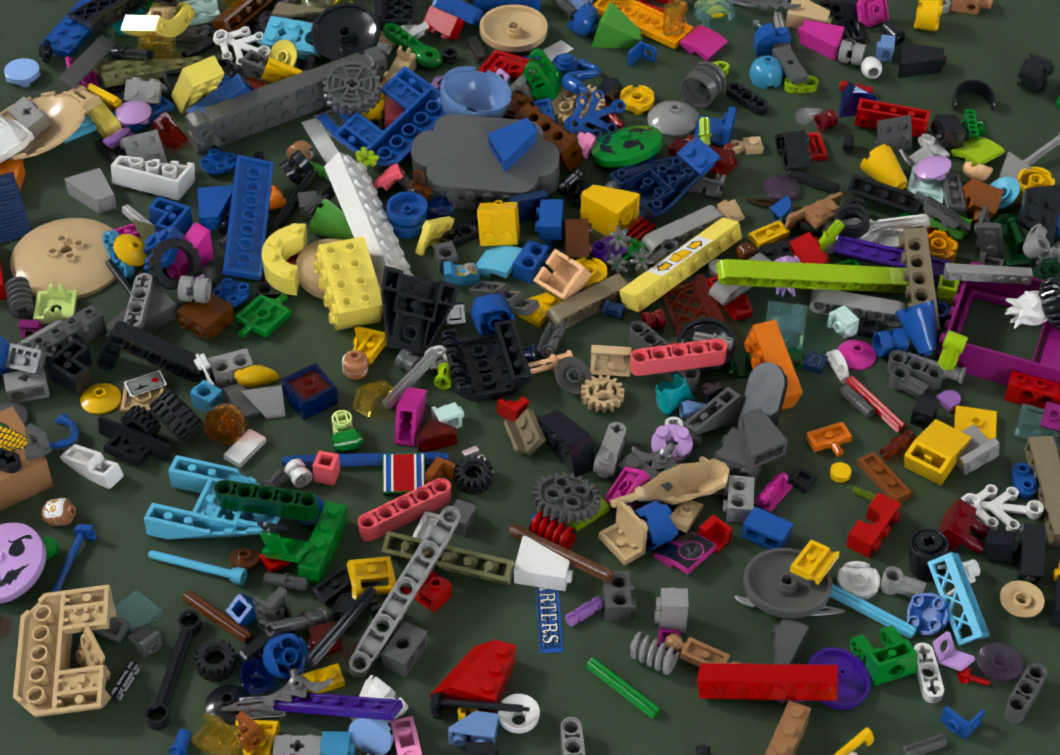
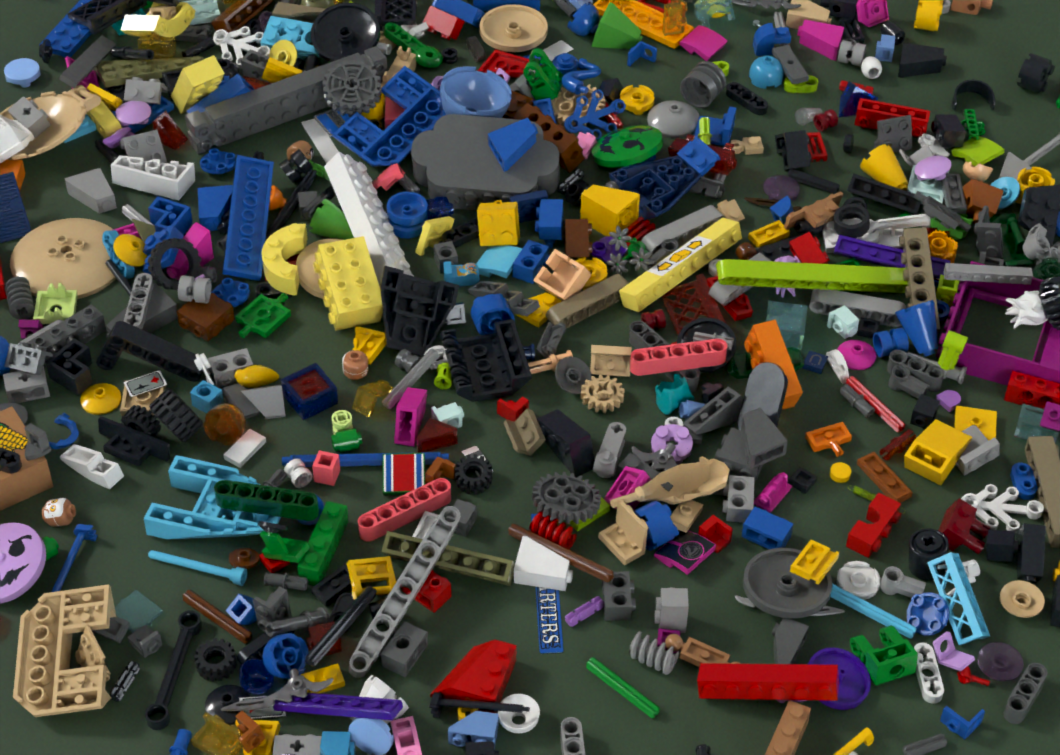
lime plant [355,147,379,167] -> none
reddish brown piece [409,170,433,202] -> none
dark blue bush [602,299,626,321] -> none
lime axle [818,219,845,252] -> none

